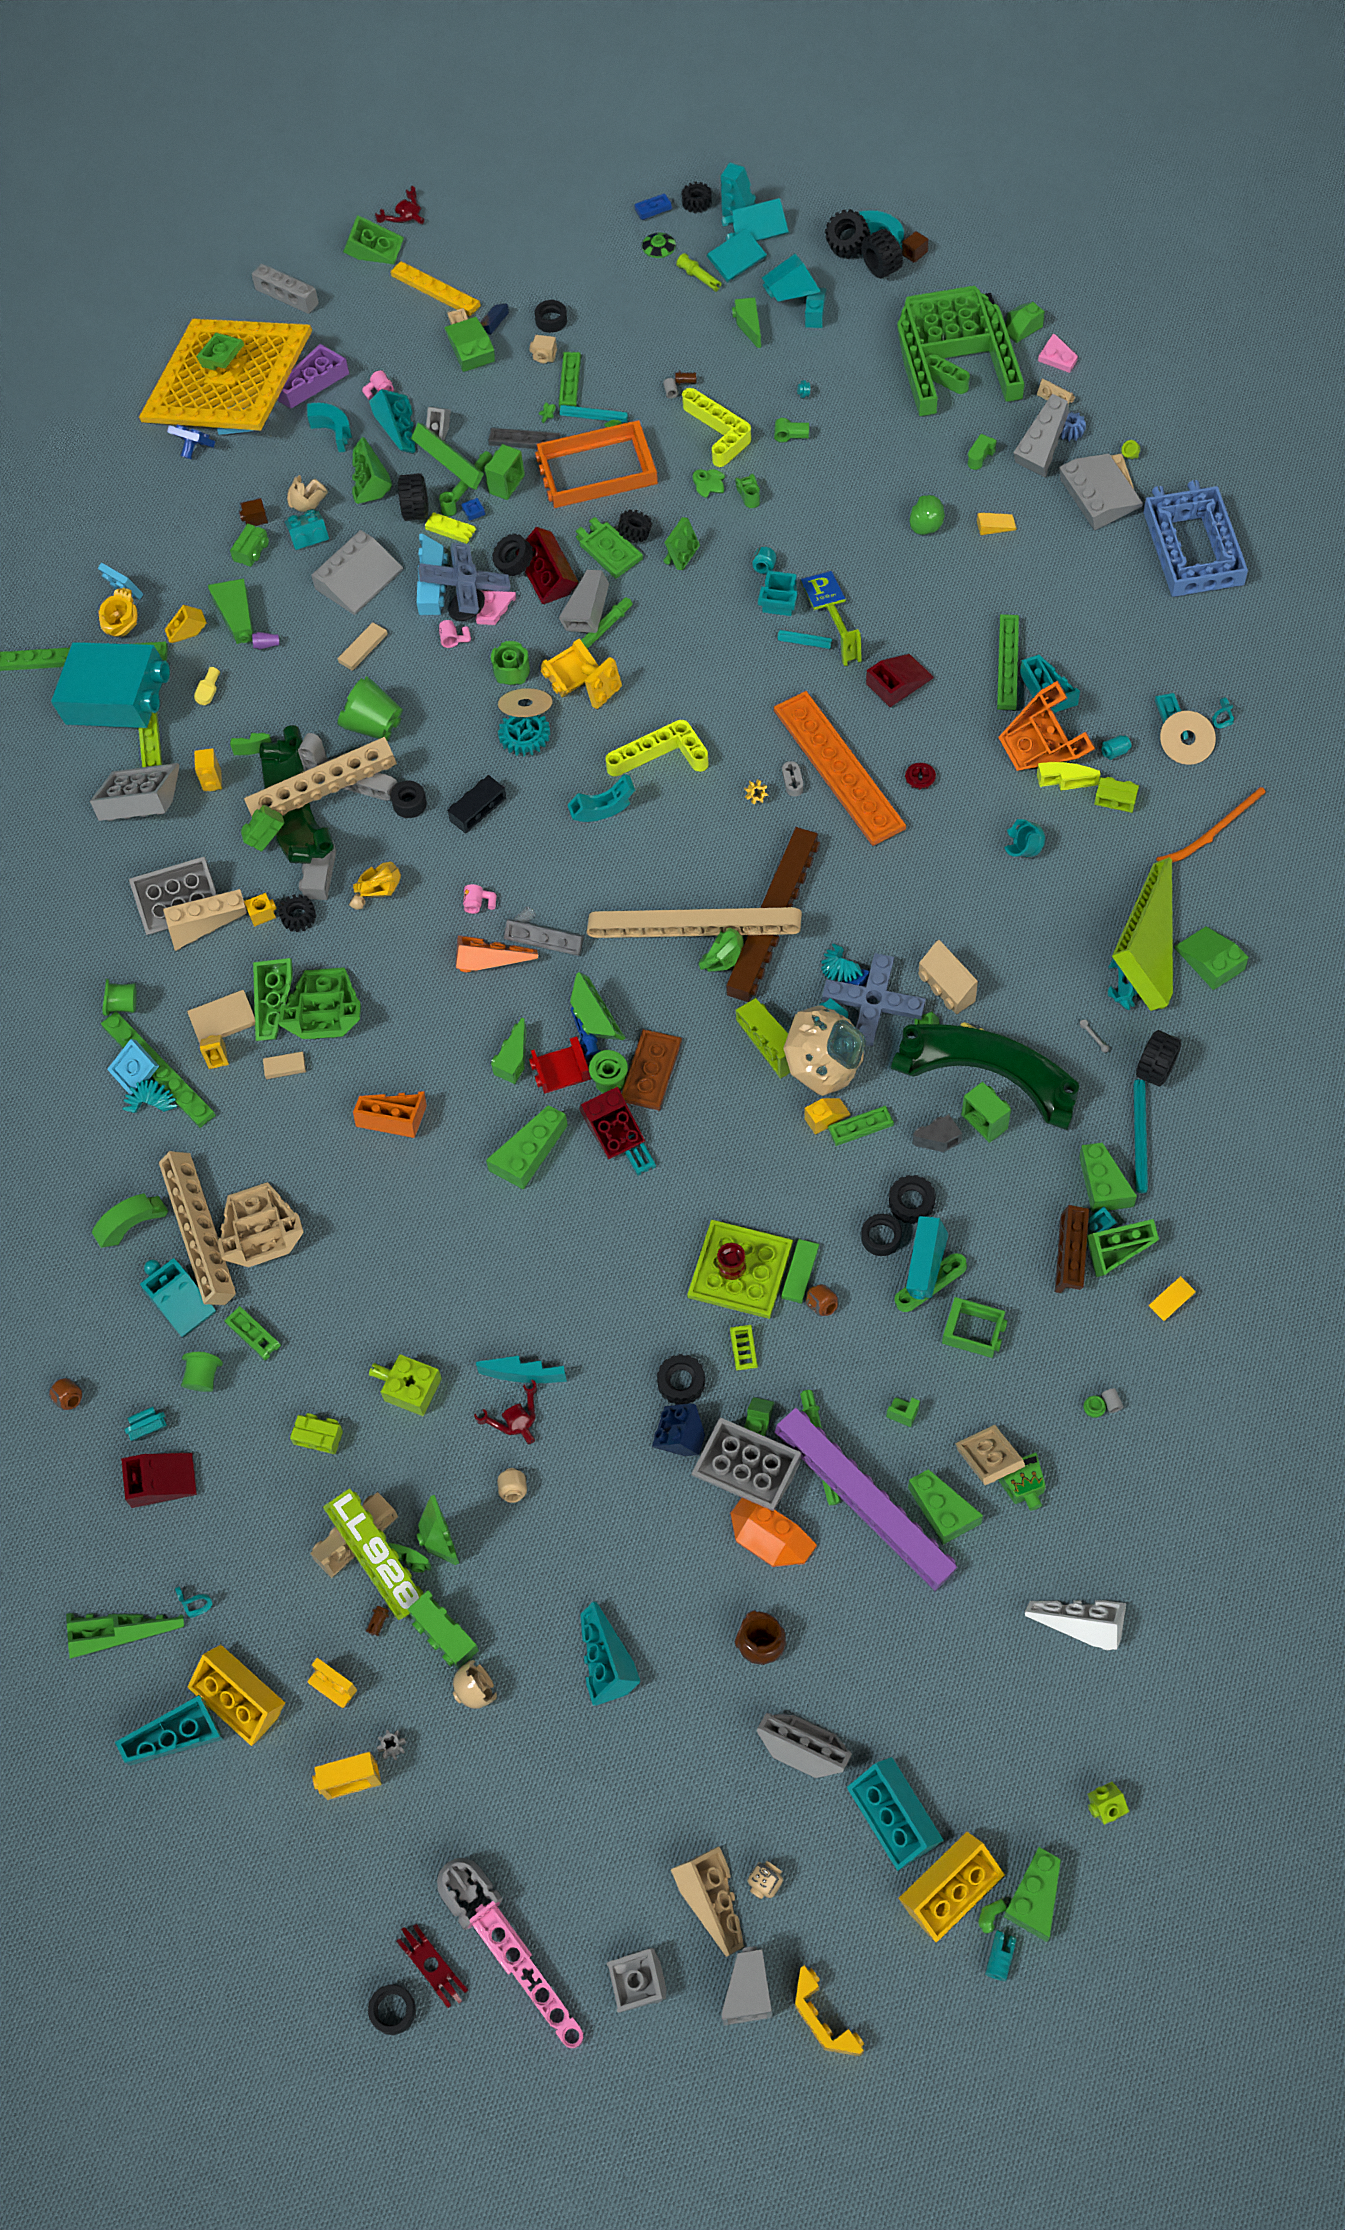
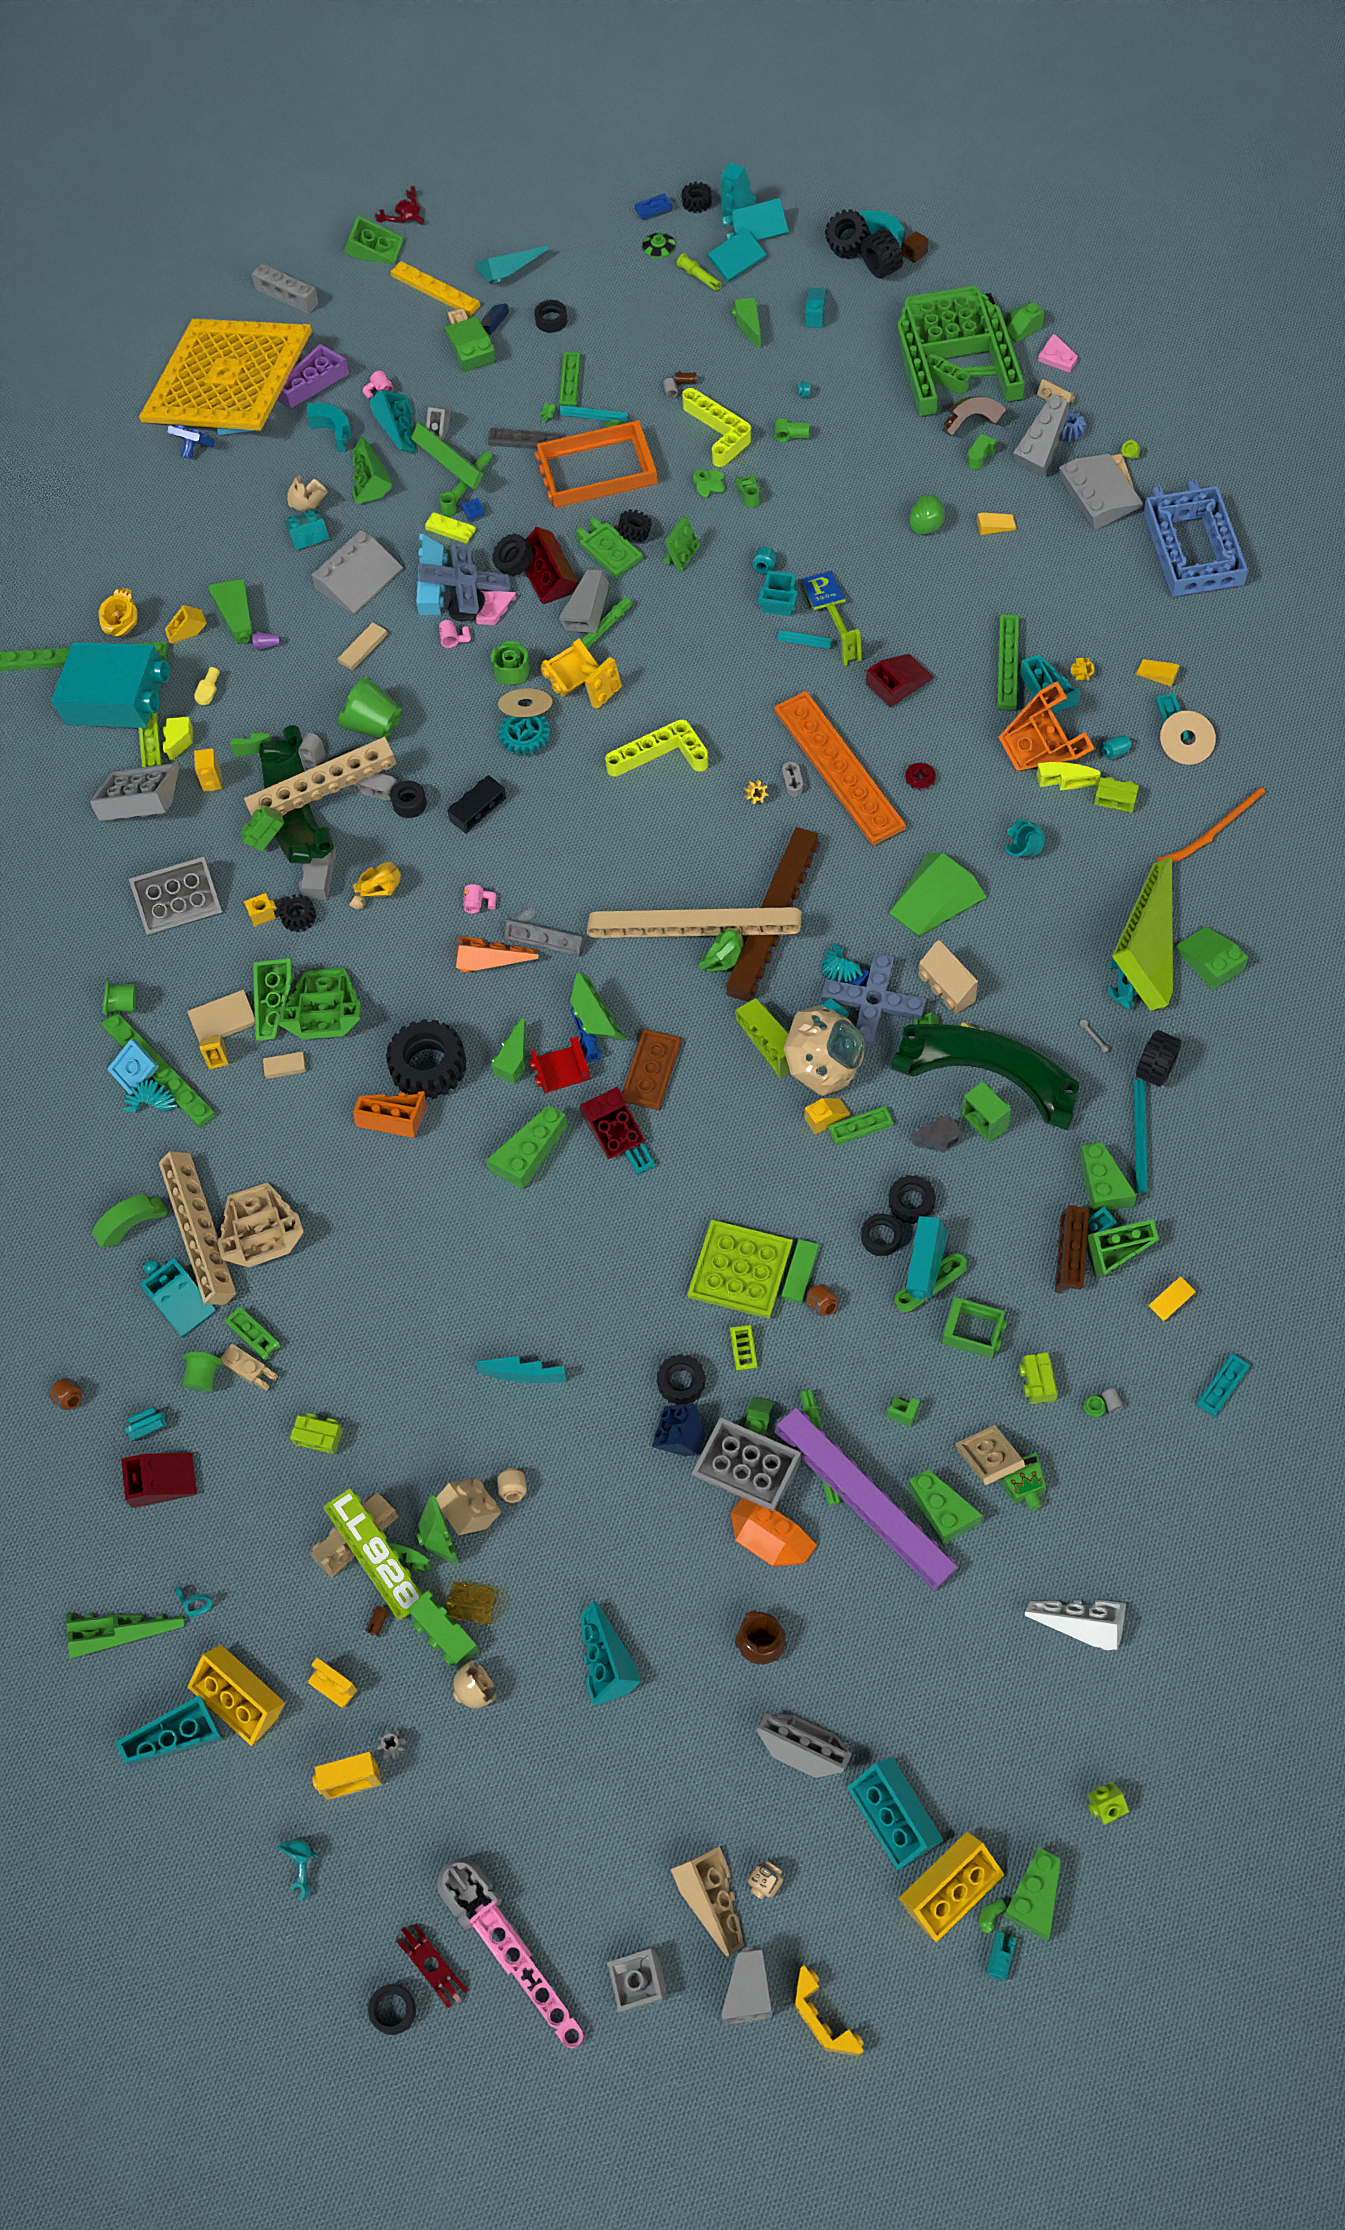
medium azure plate [98,562,144,600] -> none
tan wedge [163,889,247,952] -> none
bright green plate [196,333,244,370] -> none
bright green brick [230,524,269,567] -> none
reddish brown brick [239,498,268,526] -> none
lime brick [369,1354,442,1416] -> none
black tyre [398,473,428,521] -> none
dark red piece [474,1380,537,1445] -> none
bright green brick [485,444,525,500] -> none
tan brick [530,335,557,363] -> none
teal arch [567,774,636,822] -> none
bright green piece [589,1050,628,1093] -> none
dark red wheel [717,1243,746,1280] -> none
teal slope [762,253,820,301] -> none
teal piece [1212,697,1234,729] -> none
none -> neon yellow slope [163,717,193,760]
none -> tan hinge [220,1344,278,1391]
none -> teal piece [276,1839,318,1901]
none -> black tyre [386,1019,466,1100]
none -> tan brick [436,1478,501,1535]
none -> clear yellow bracket [447,1582,498,1624]
none -> teal wedge [475,246,549,284]
none -> bright green wedge [889,852,987,937]
none -> arch [942,396,1006,435]
none -> bright green axle [962,365,997,377]
none -> lime brick [1019,1352,1058,1404]
none -> yellow gear [1071,658,1094,681]
none -> yellow slope [1136,659,1180,687]
none -> teal tile [1196,1353,1251,1418]

